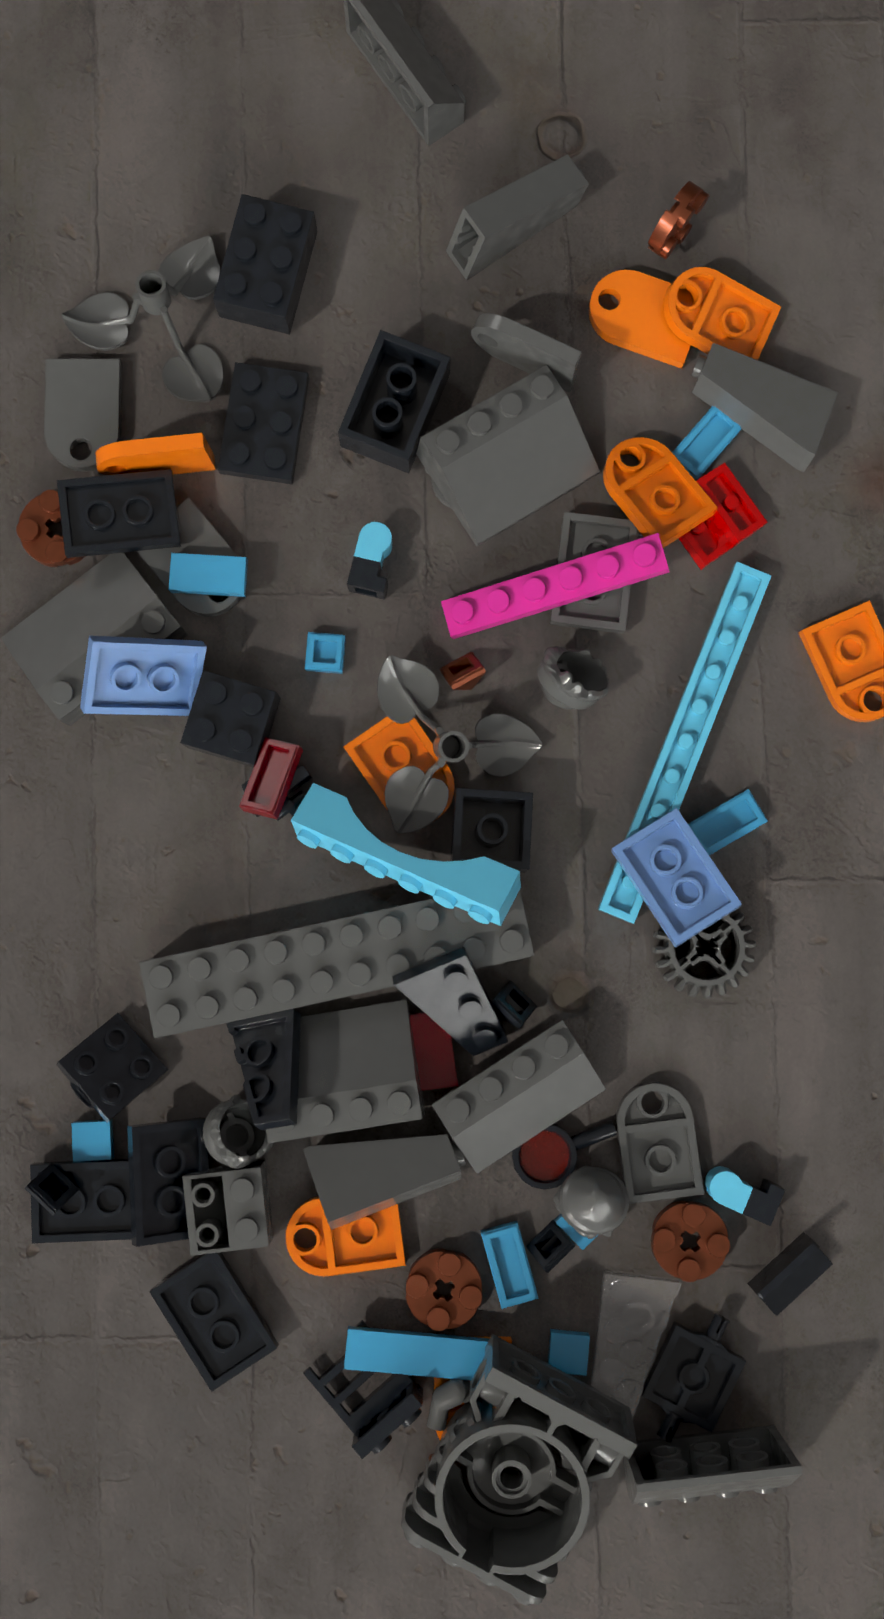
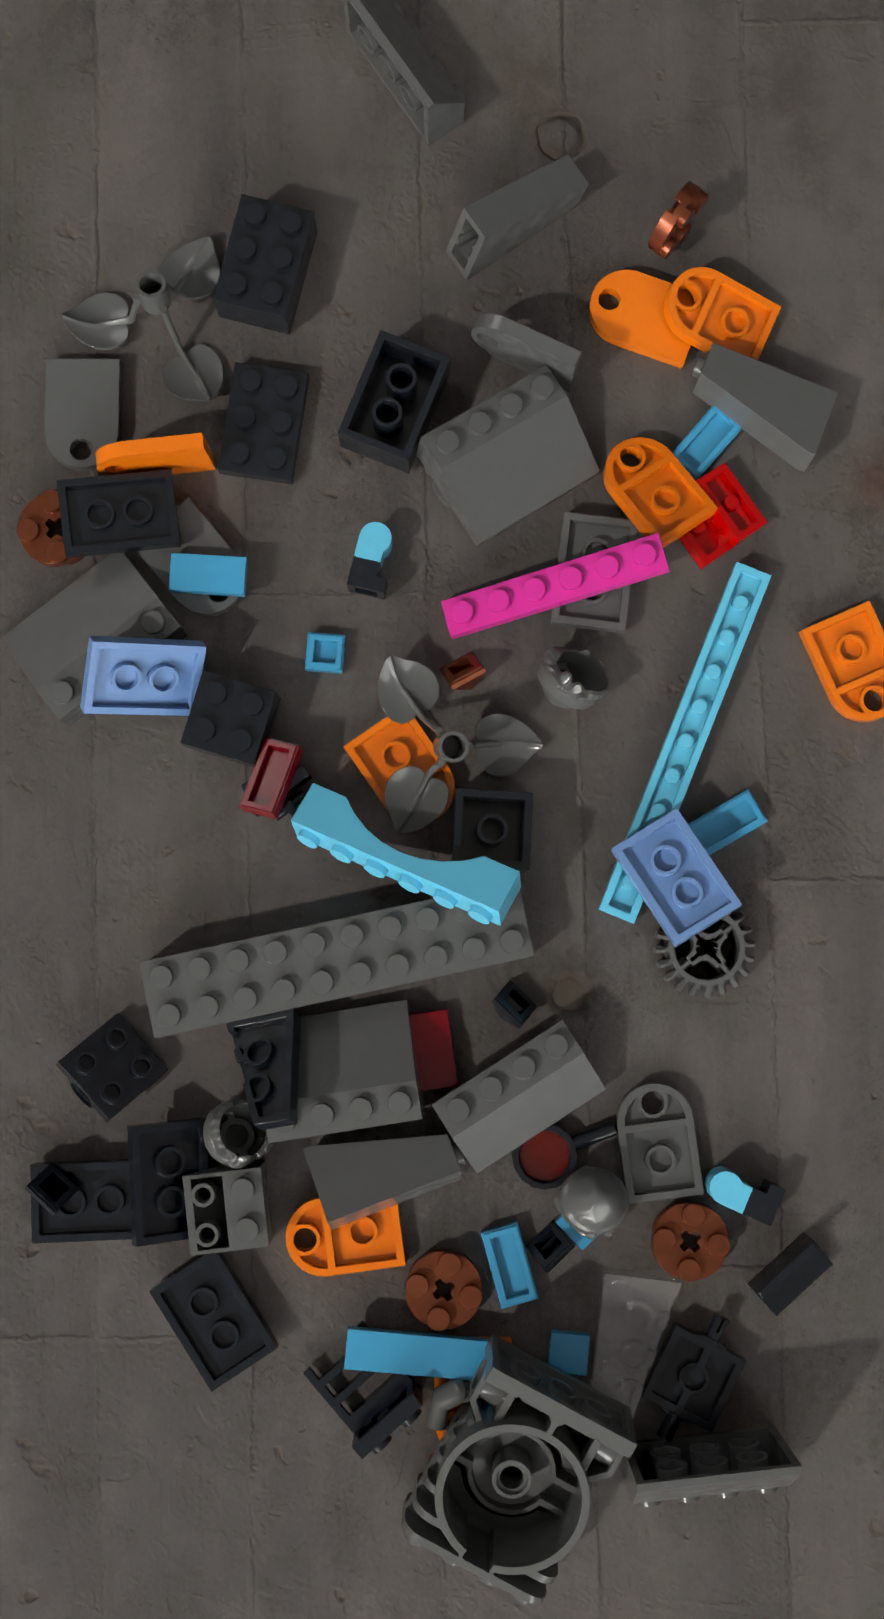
dark azure tile [71,1119,114,1162] -> none
wing [392,947,509,1056] -> none

